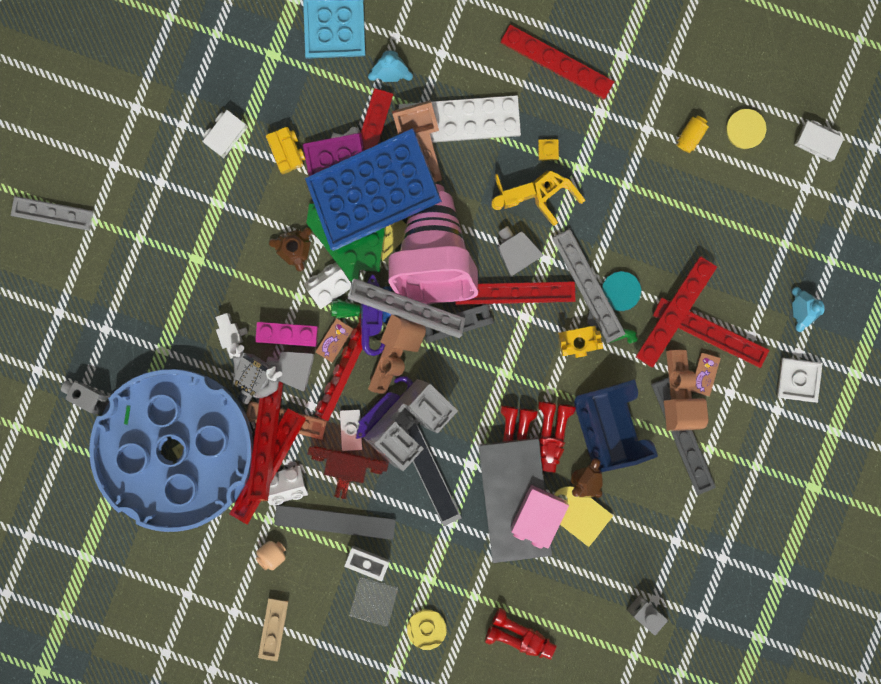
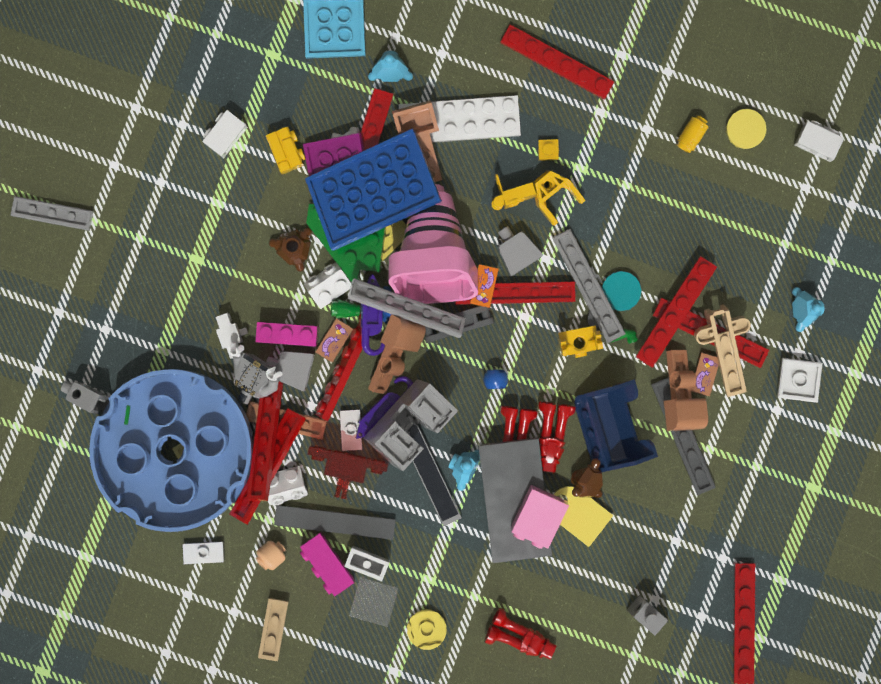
none -> white plate [183,541,224,564]
none -> dark pink brick [300,532,355,597]
none -> medium azure rock [449,450,480,491]
none -> orange tile [470,264,498,308]
none -> blue piece [483,370,508,389]
none -> tan piece [694,304,751,397]
none -> red plate [733,563,755,684]

